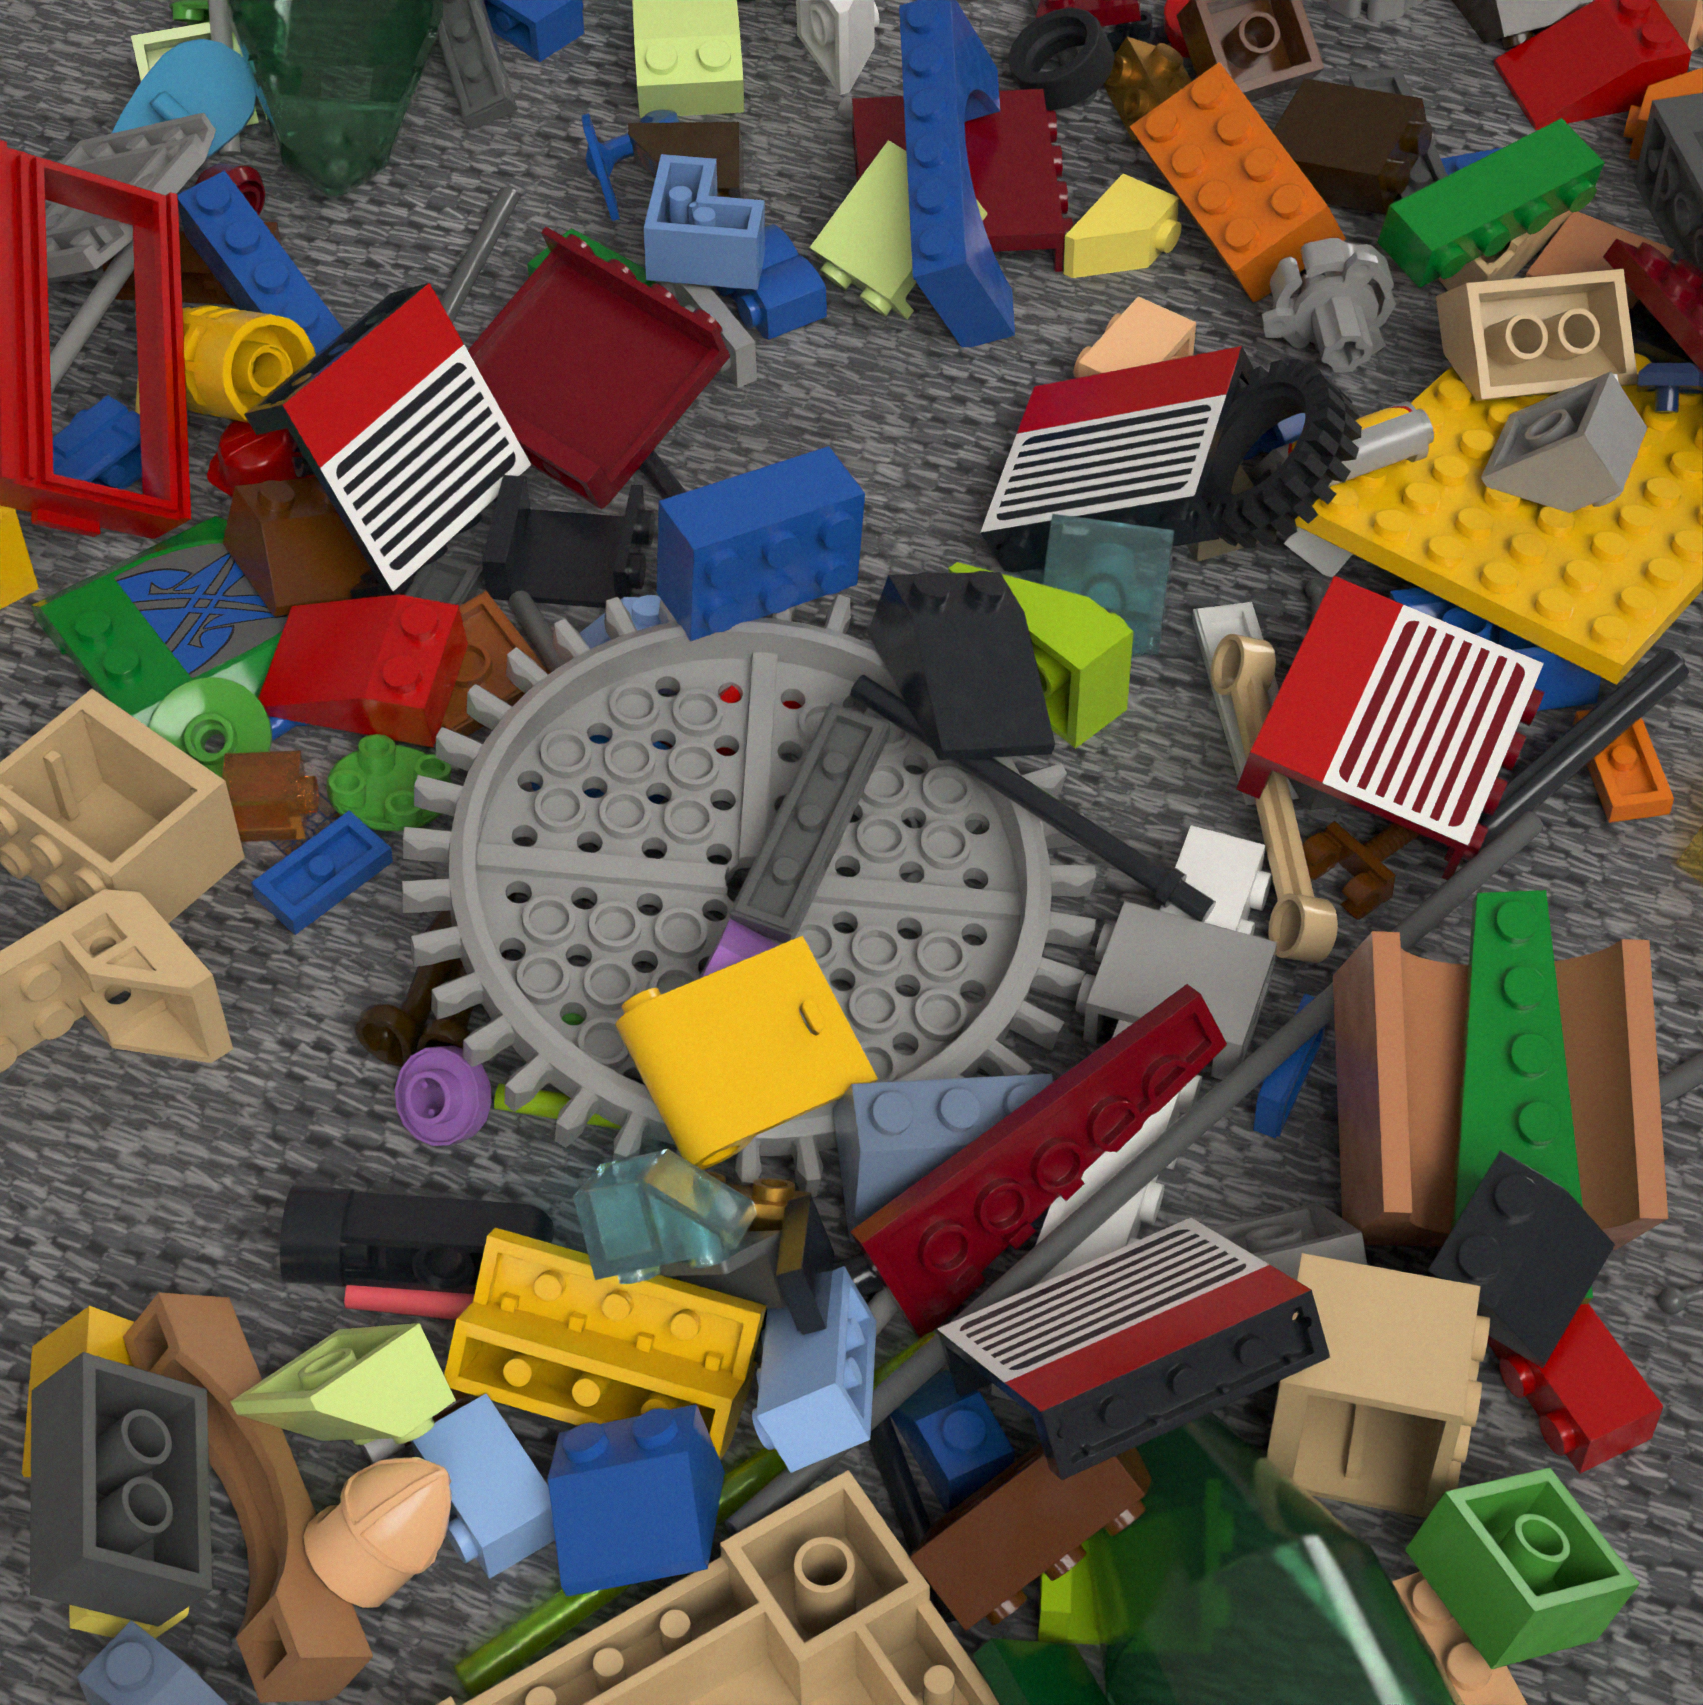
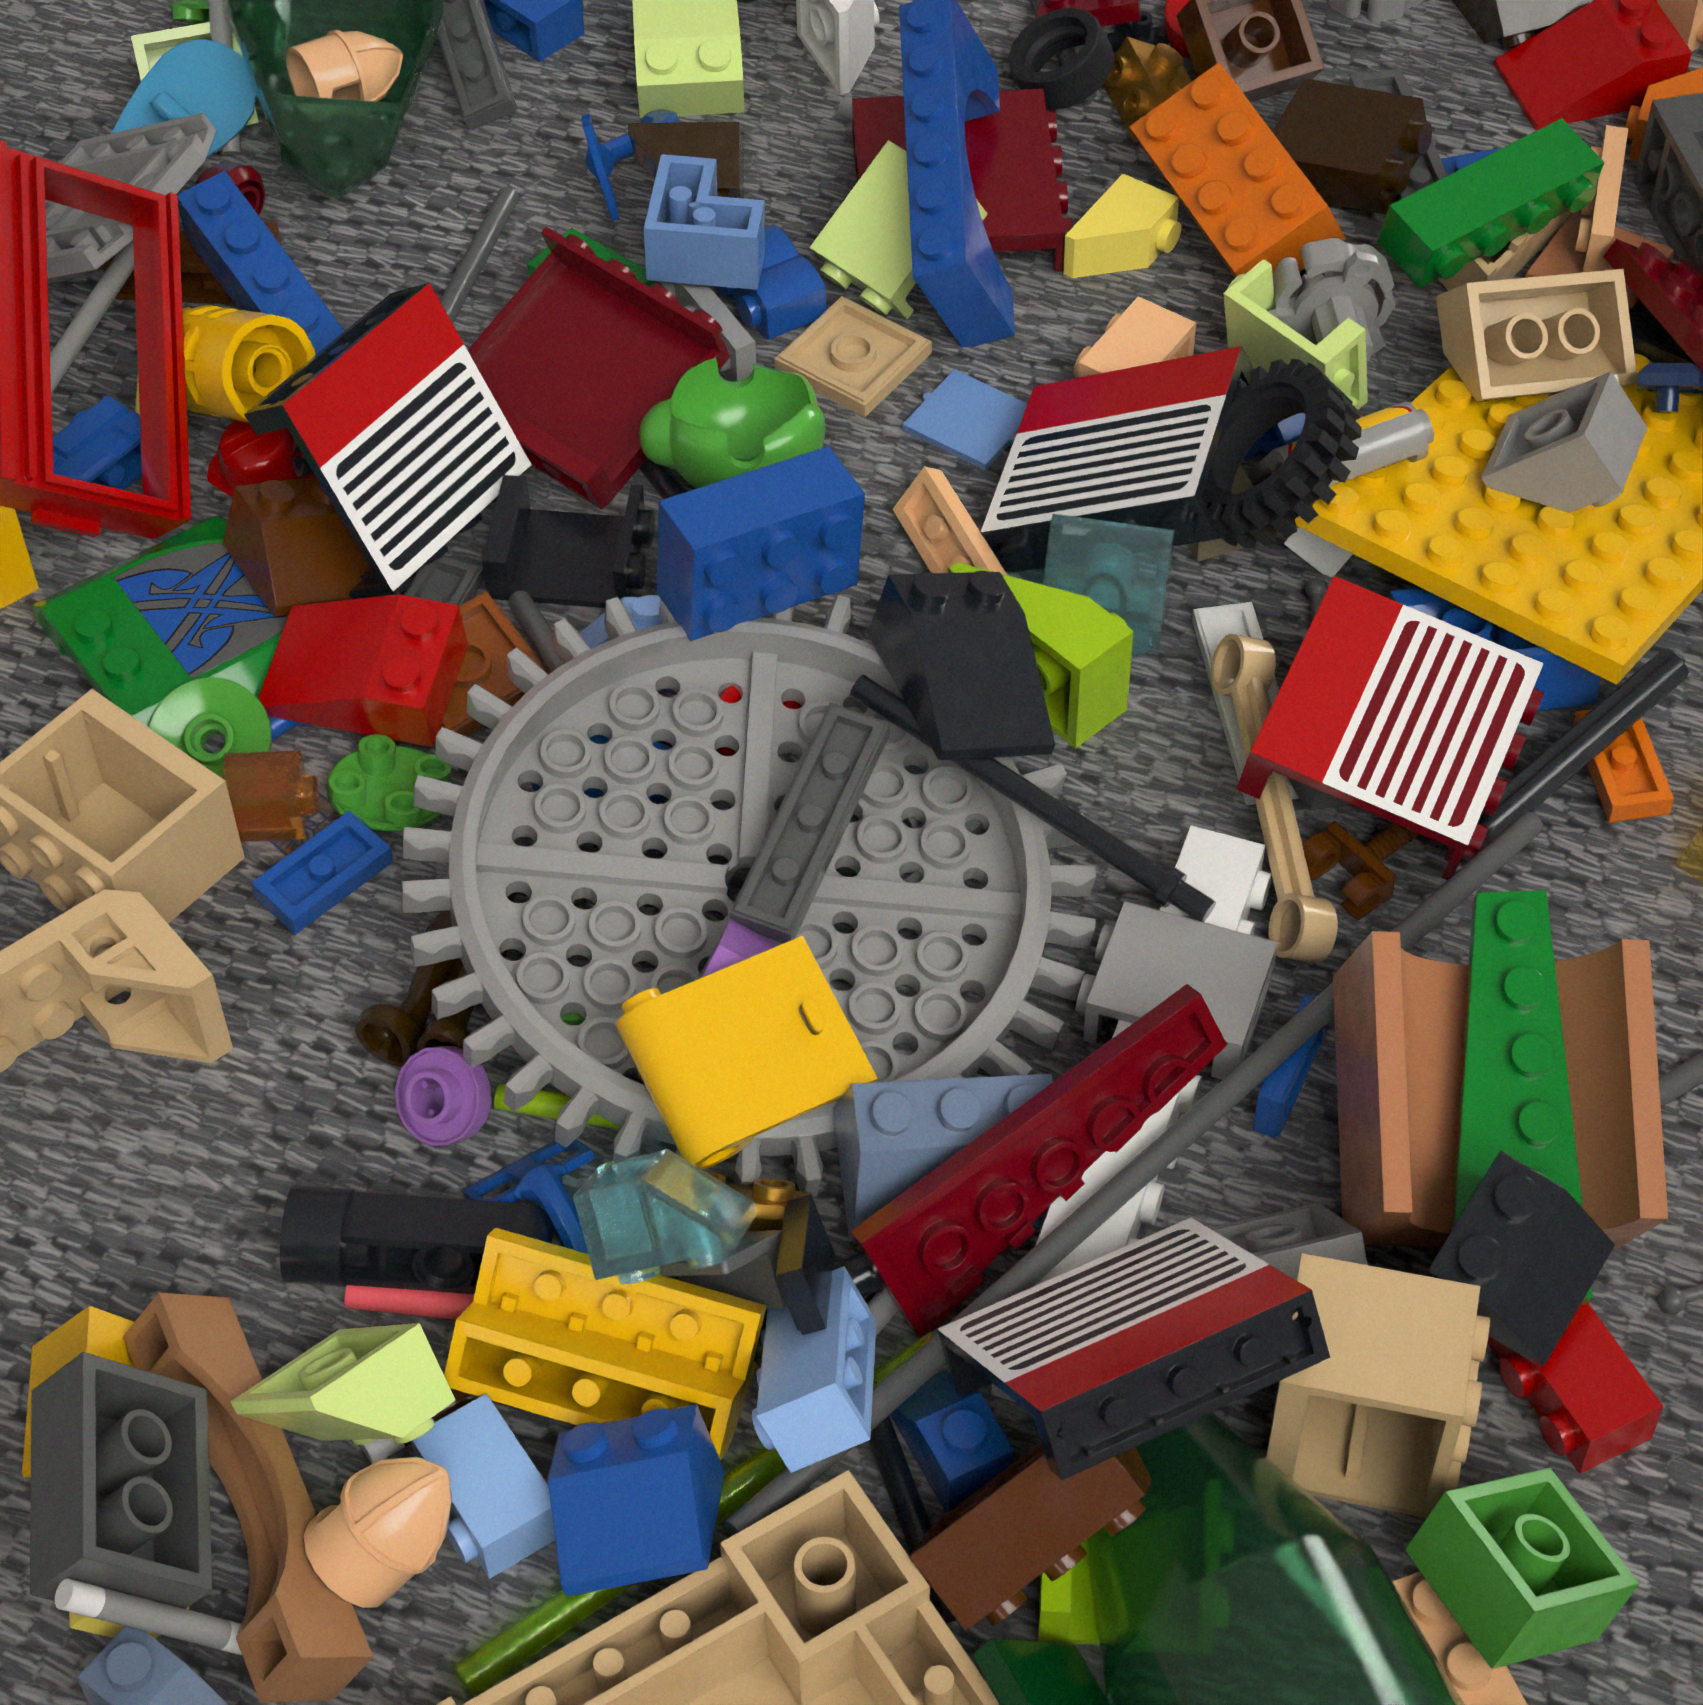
none -> light grey bar [55,1578,242,1655]
none -> light nougat helmet [286,30,403,125]
none -> blue piece [462,1139,604,1259]
none -> bright green piece [639,358,826,489]
none -> tan tile [774,296,932,417]
none -> light nougat plate [892,466,1007,575]
none -> medium blue piece [902,369,1027,470]
none -> yellowish green panel [1223,259,1368,410]
none -> light nougat plate [1575,125,1628,272]

